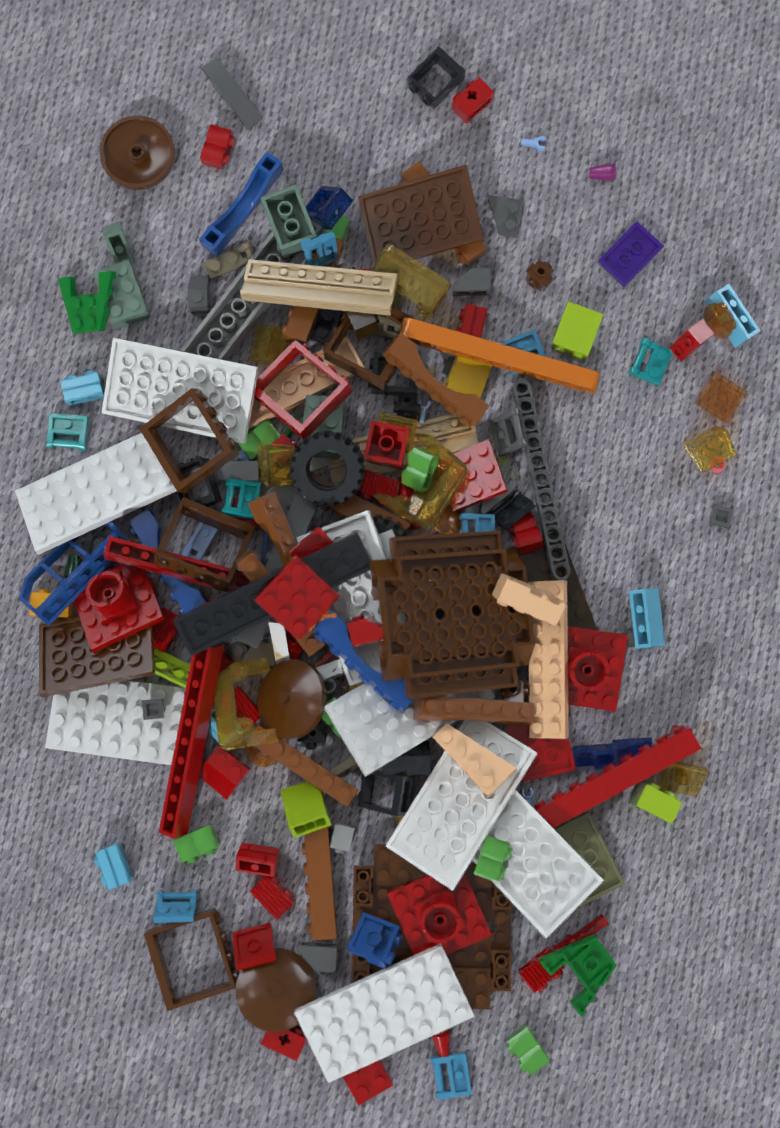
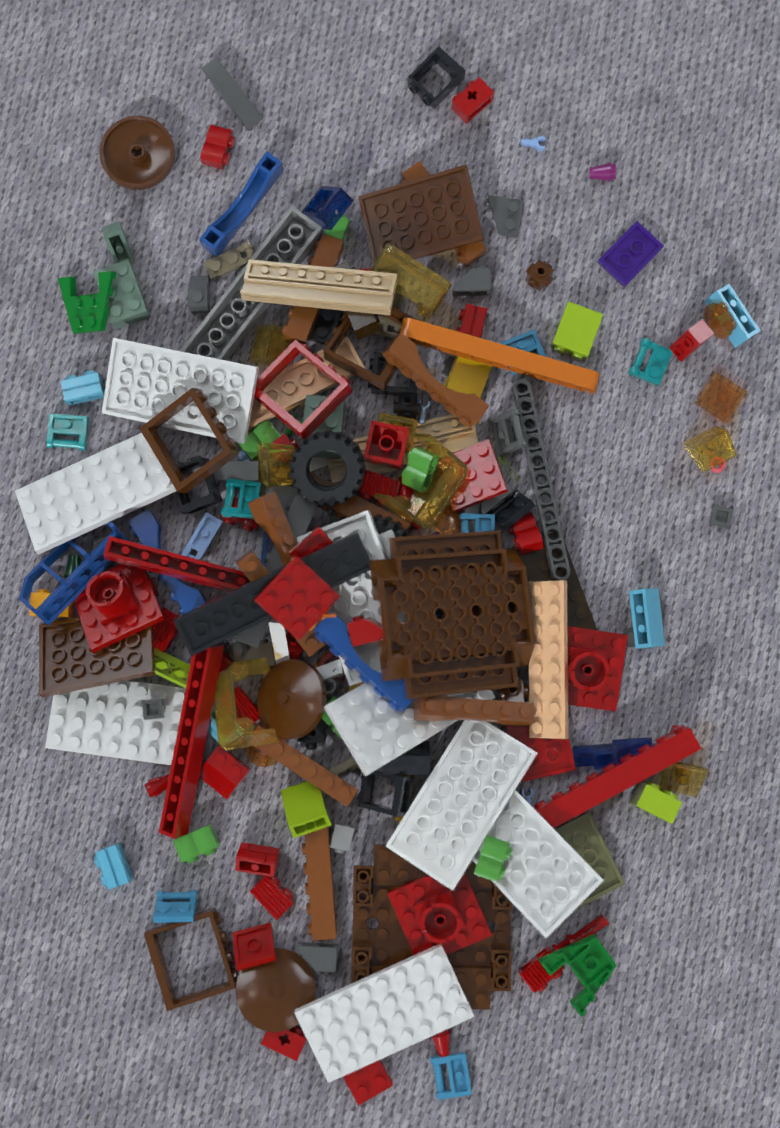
reddish brown window [154,497,255,592] -> none
sand green brick [260,184,317,258] -> none
dark azure plate [301,231,339,267] -> none
blue plate [347,913,403,968] -> none
light nougat wedge [433,724,518,798] -> none
light nougat wedge [492,573,566,626] -> none
bright green brick [506,1024,550,1076] -> none
none -> red cone [144,773,170,798]

